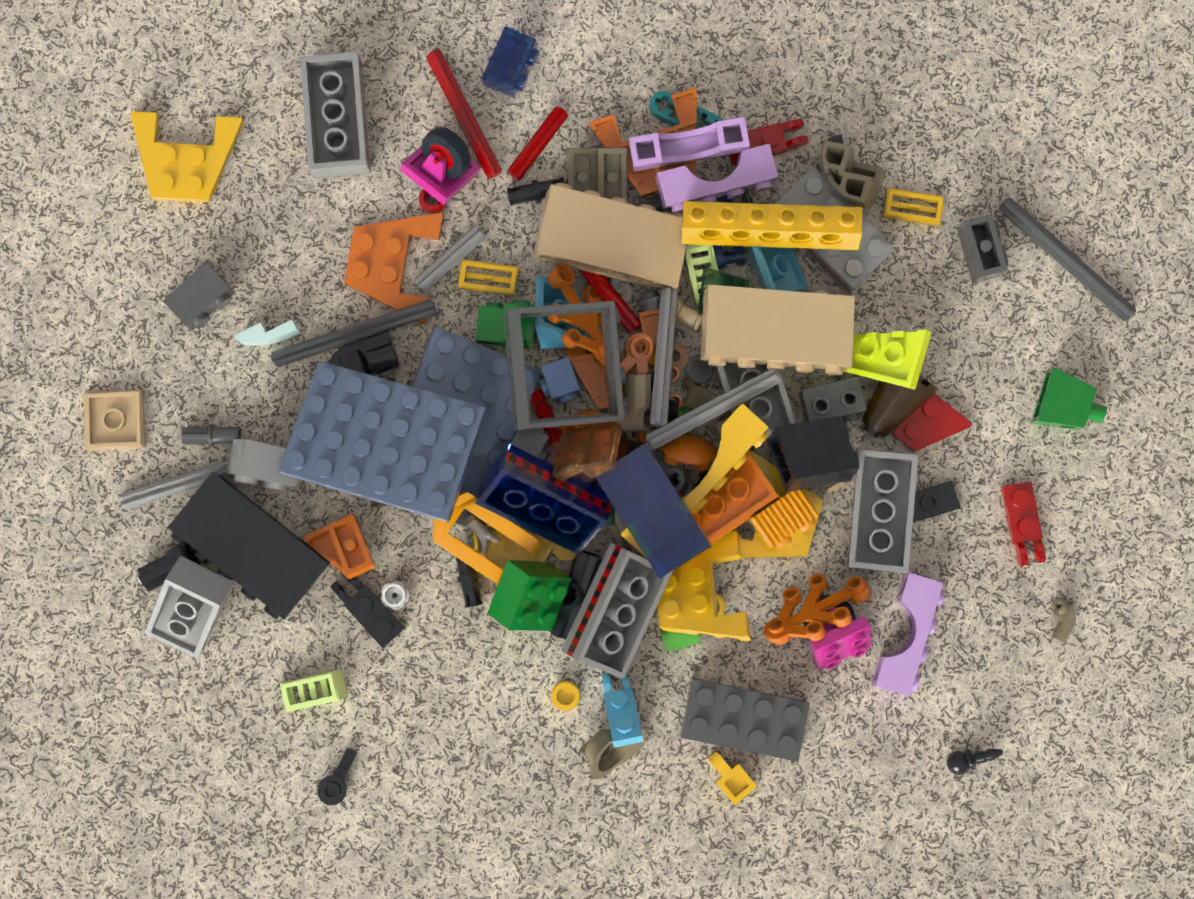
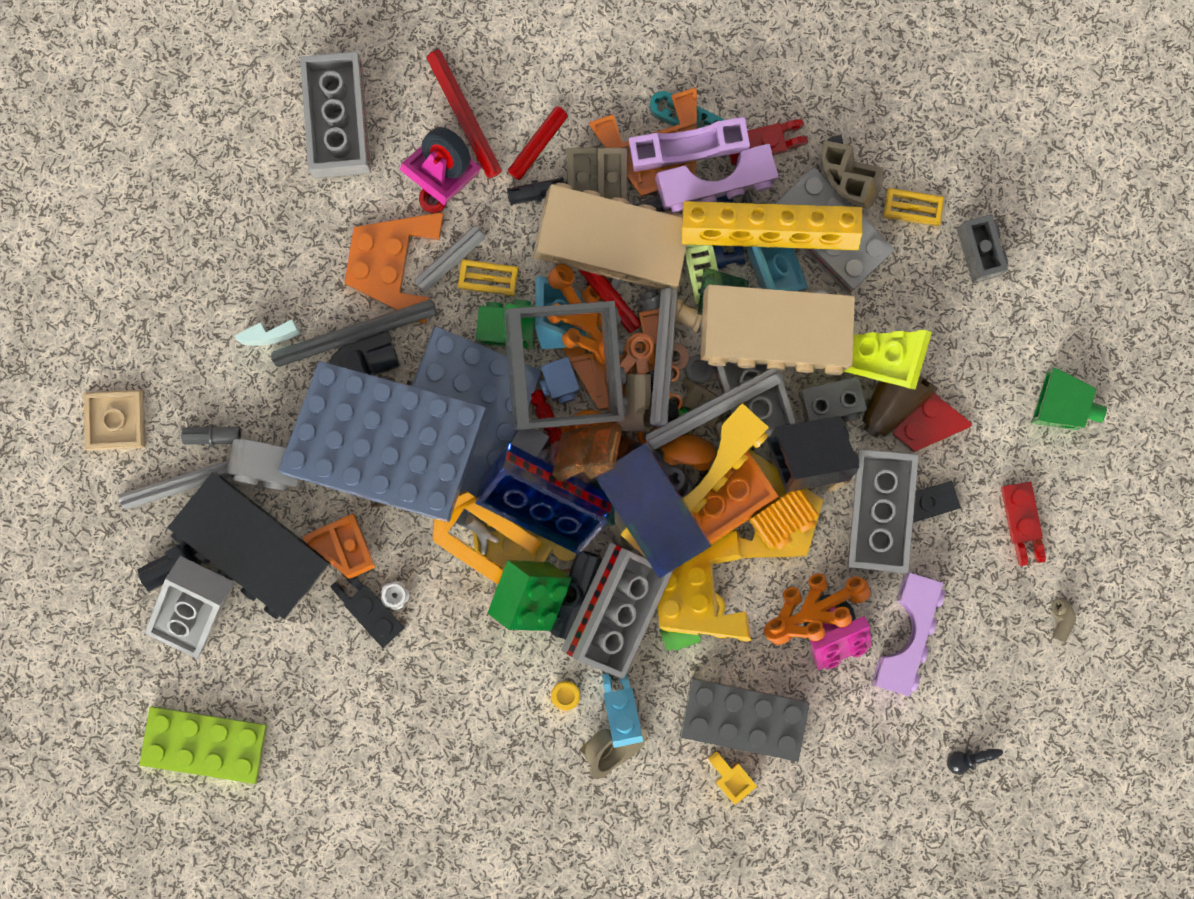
yellow wing [131,111,244,202] -> none
dark grey brick [163,262,235,331] -> none
yellowish green slope [280,669,347,712] -> none
black plate [317,748,357,806] -> none
black pin [456,557,483,608] -> none
clear blue brick [482,26,540,98] -> none
dark grey axle [999,197,1136,321] -> none
none -> lime plate [139,706,267,784]

